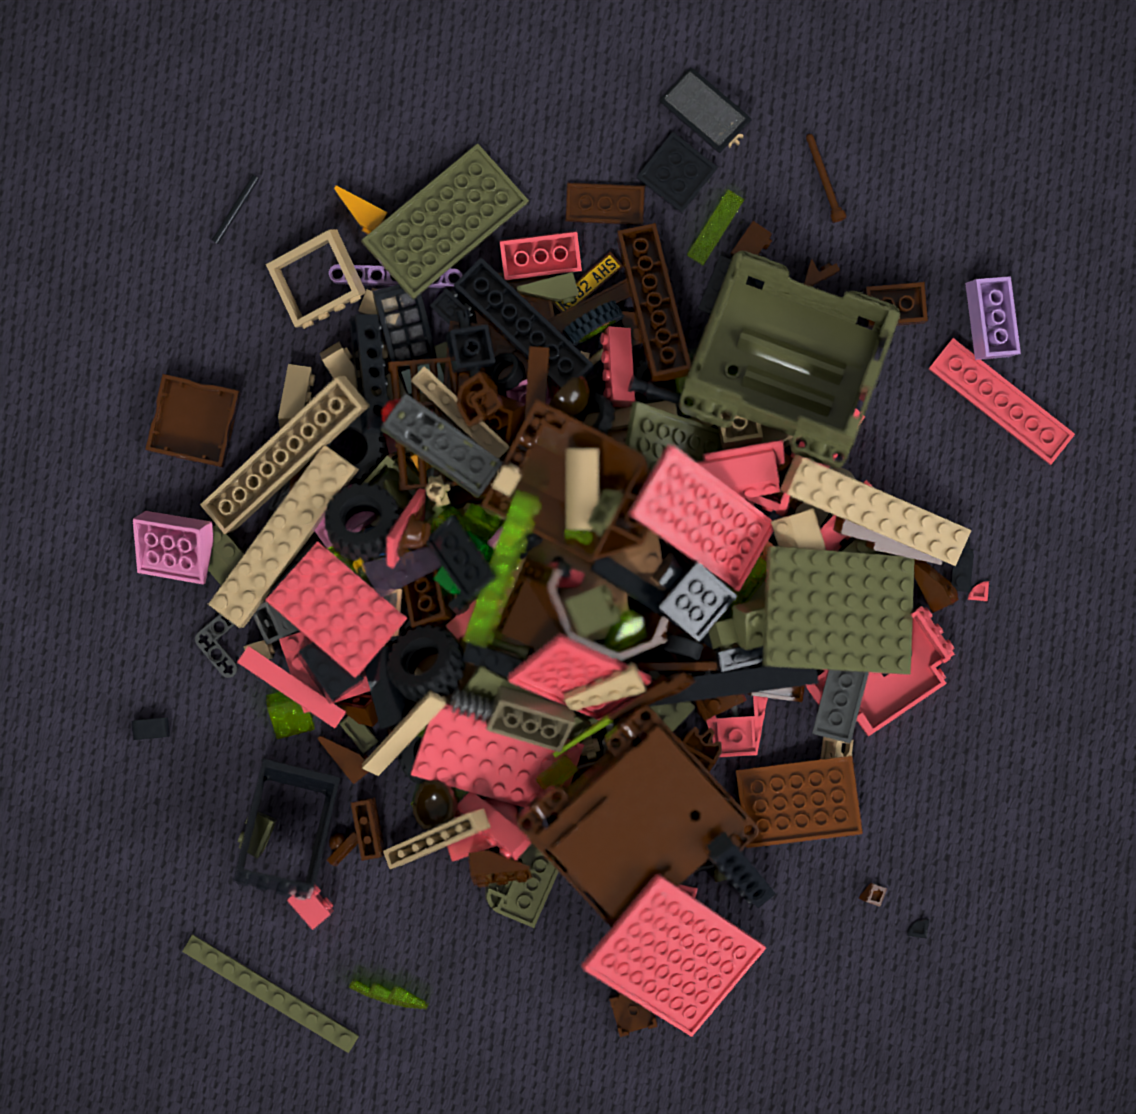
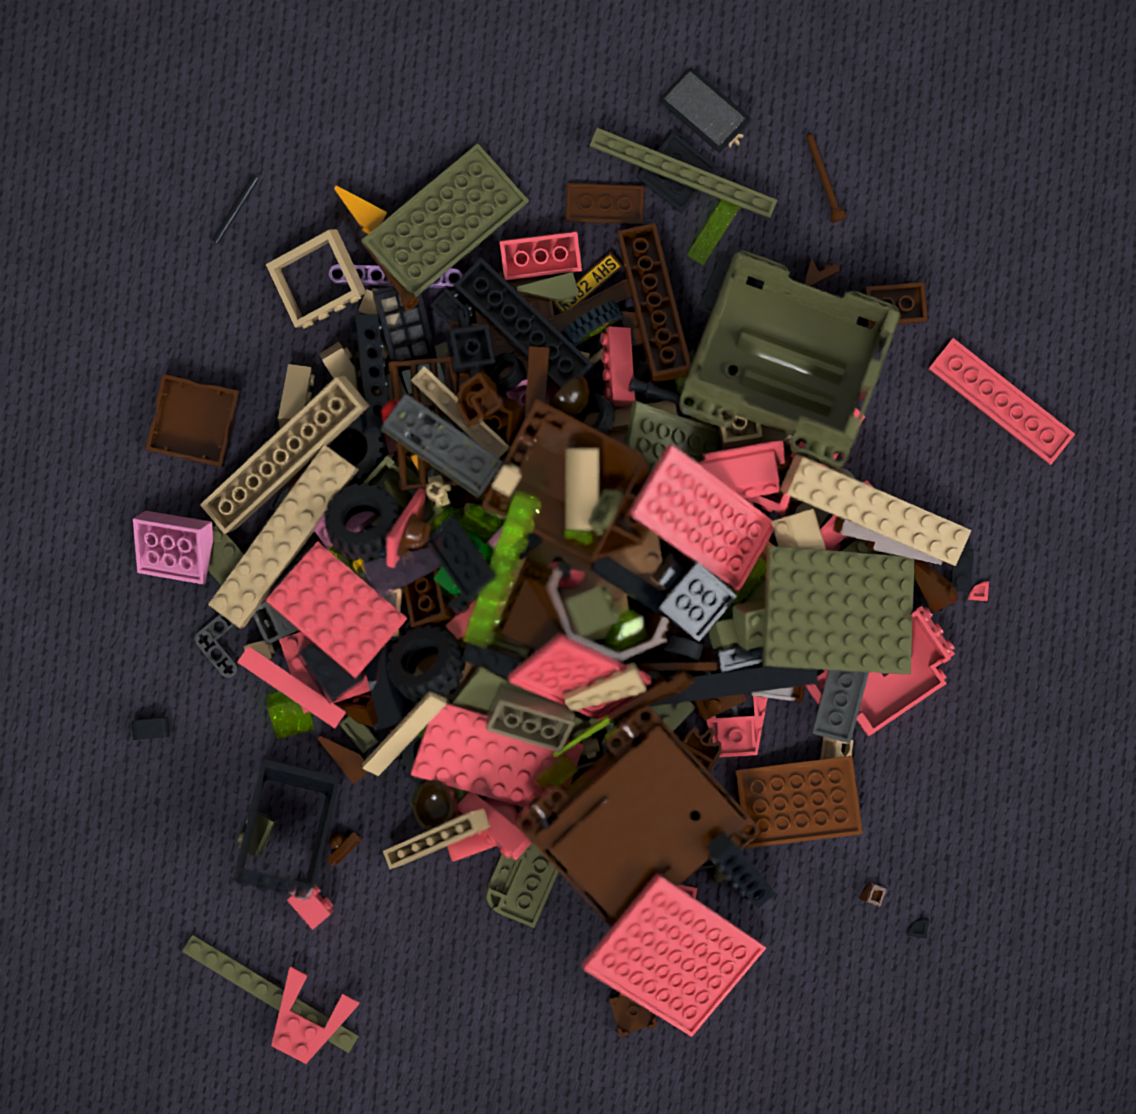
clear neon green slope [349,979,429,1009] -> none
reddish brown brick [351,797,385,861] -> none
flat silver piece [450,688,494,723] -> none
reddish brown slope [468,851,532,887] -> none
reddish brown brick [730,221,773,257] -> none
lavender brick [965,277,1021,360] -> none
none -> coral wing [271,966,360,1064]
none -> reddish brown piece [363,244,418,310]
none -> olive plate [590,128,777,219]

